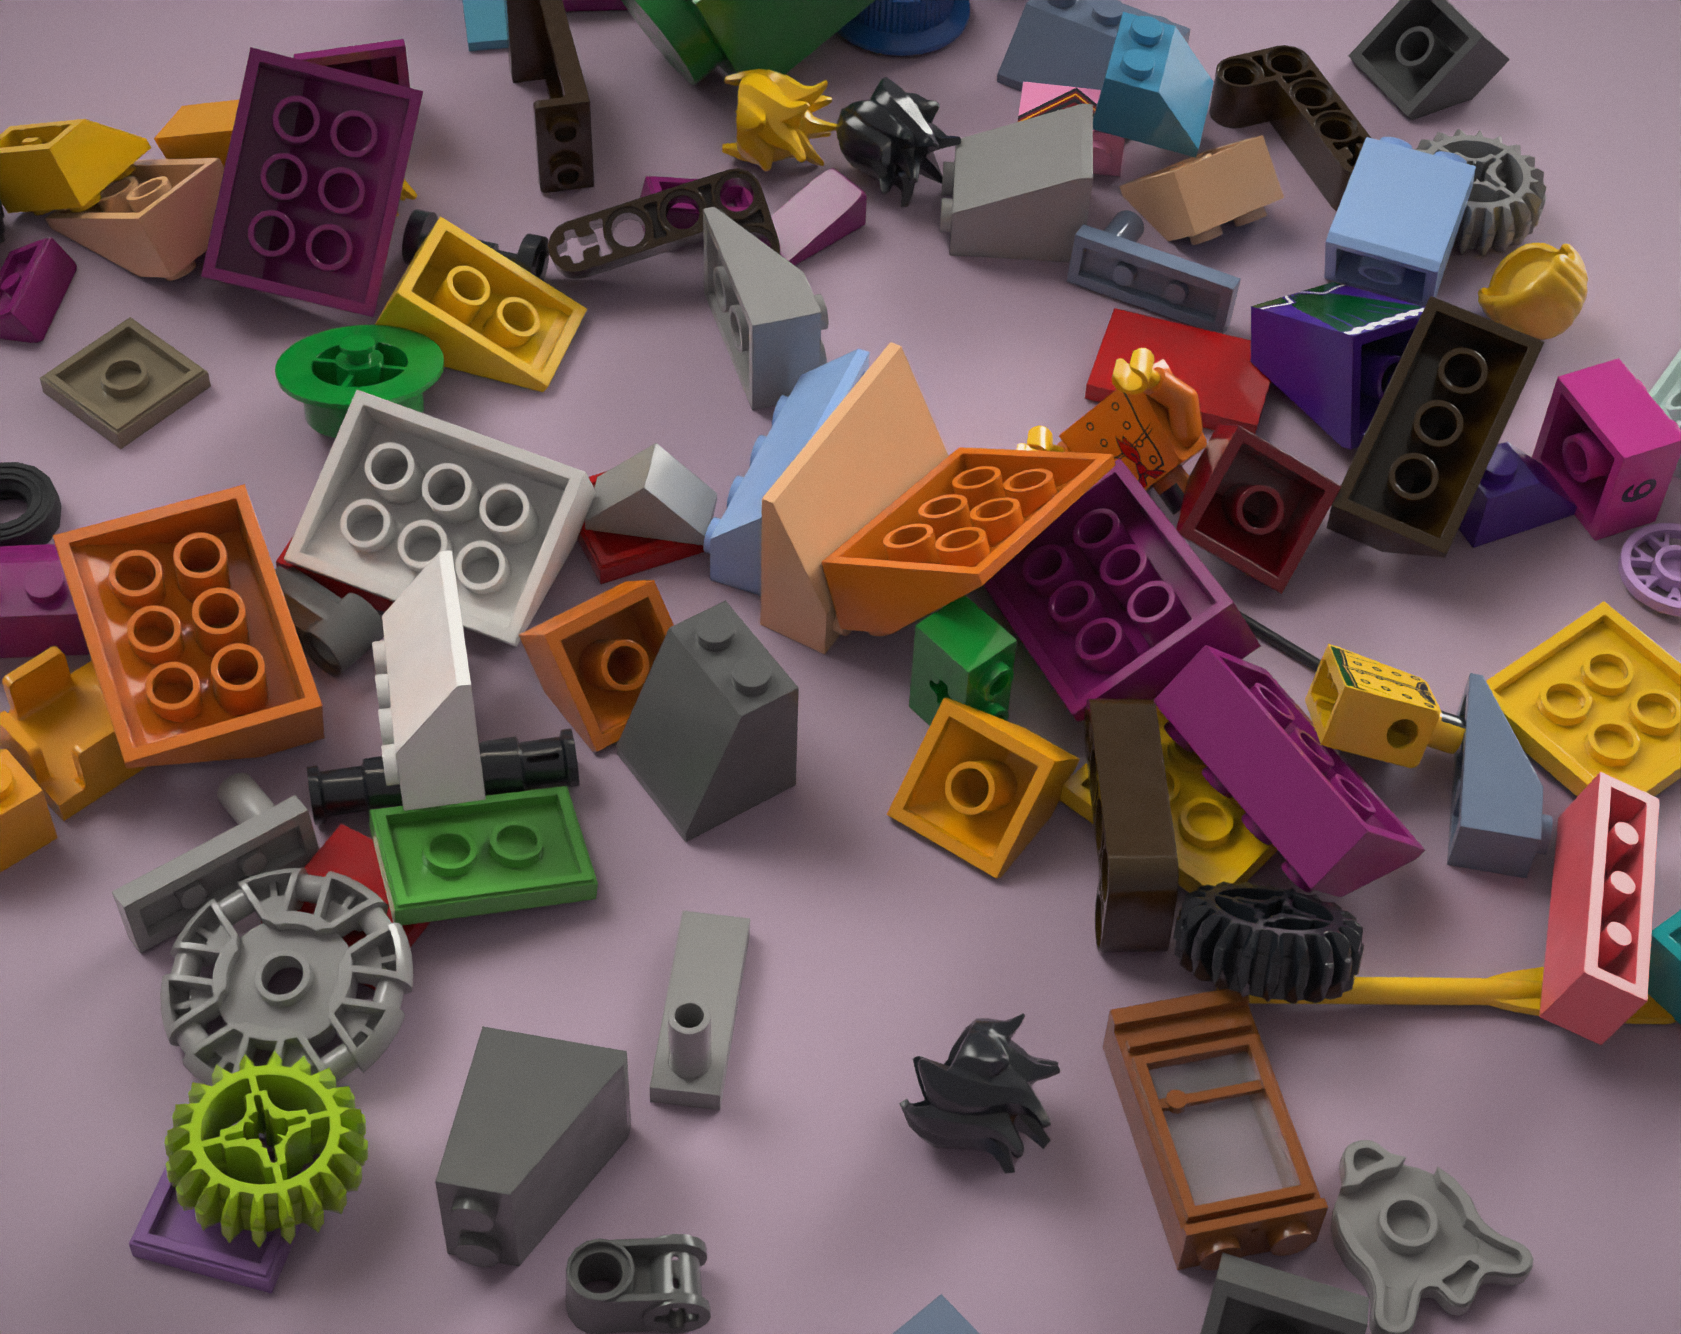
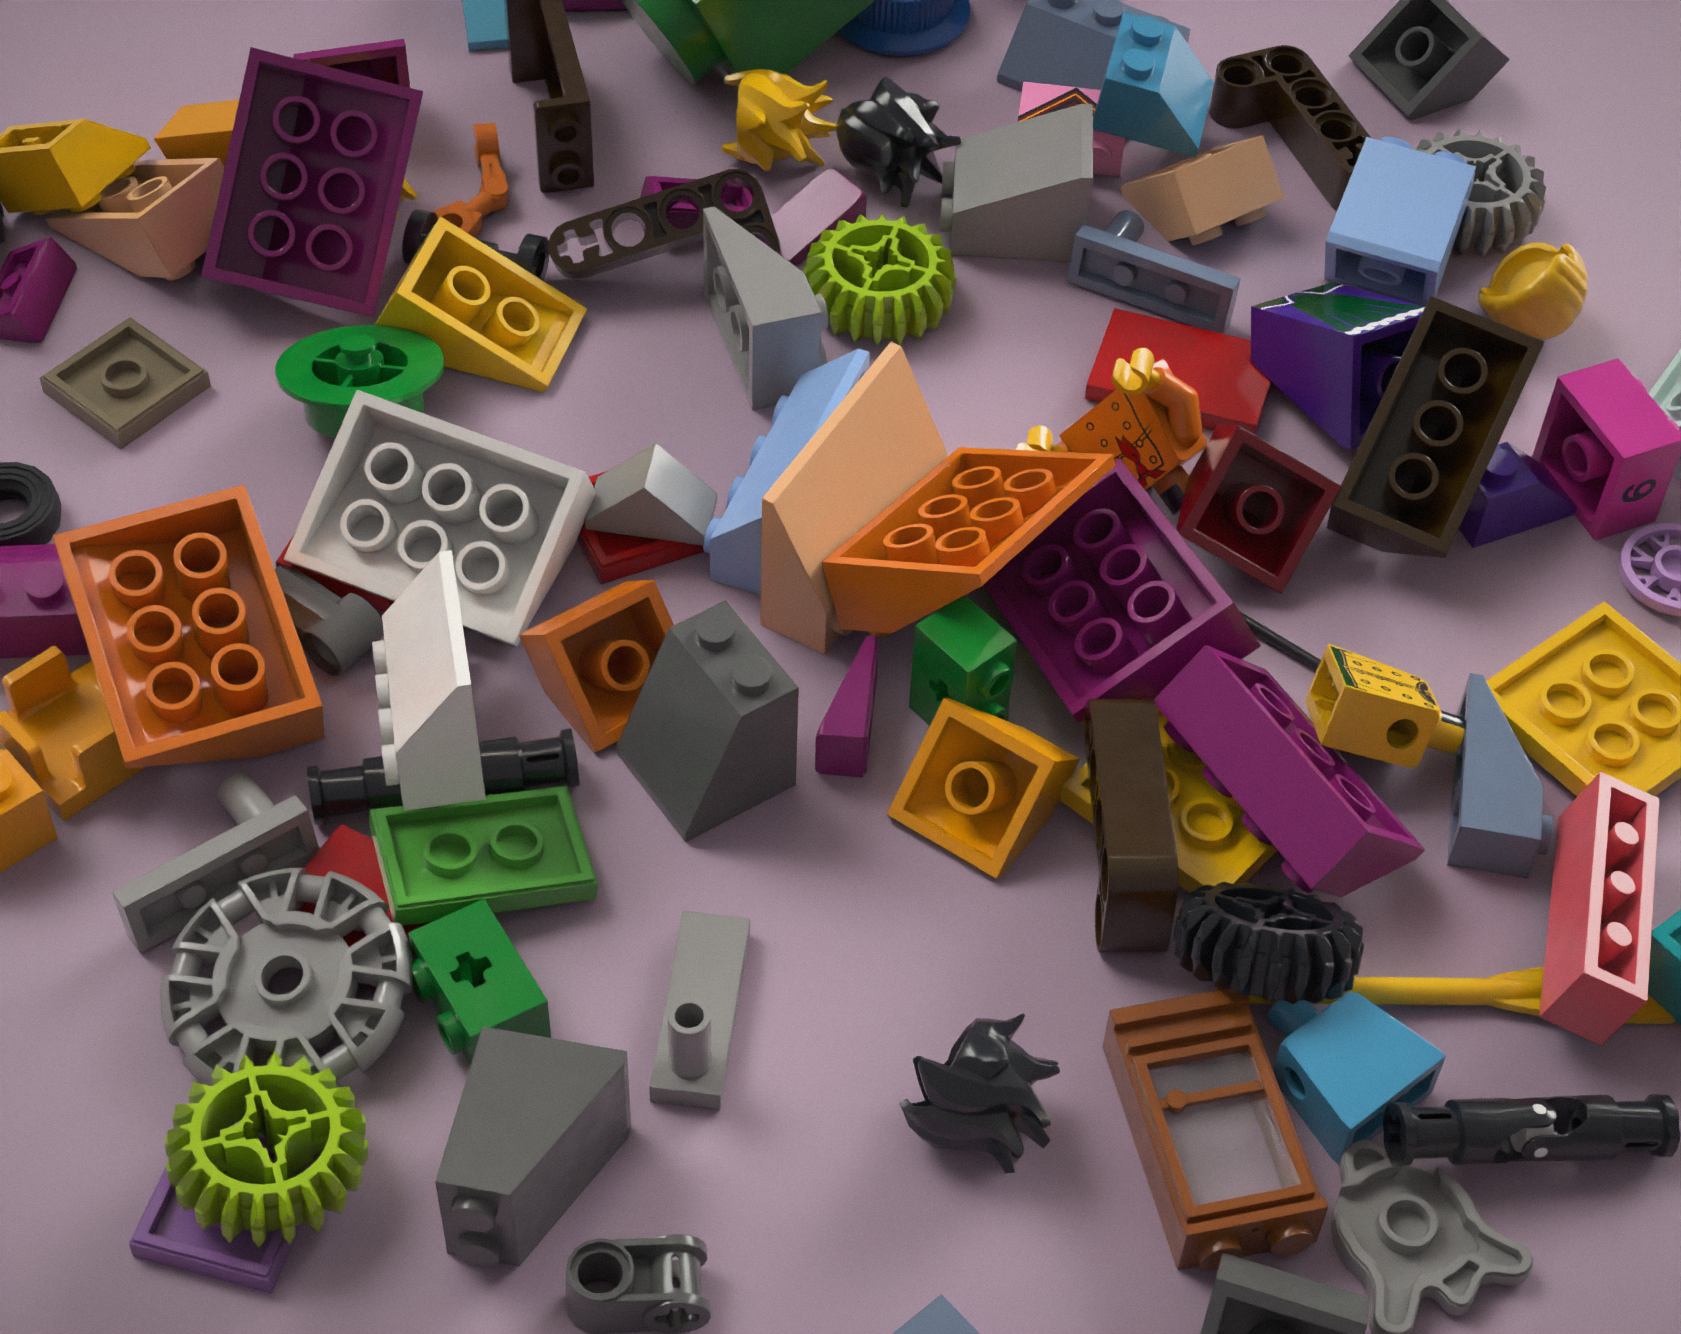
none -> green brick [409,899,551,1066]
none -> orange piece [434,122,509,238]
none -> lime gear [803,213,957,346]
none -> magenta slope [815,636,879,778]
none -> dark azure torso [1267,992,1446,1165]
none -> black piece [1383,1094,1680,1166]

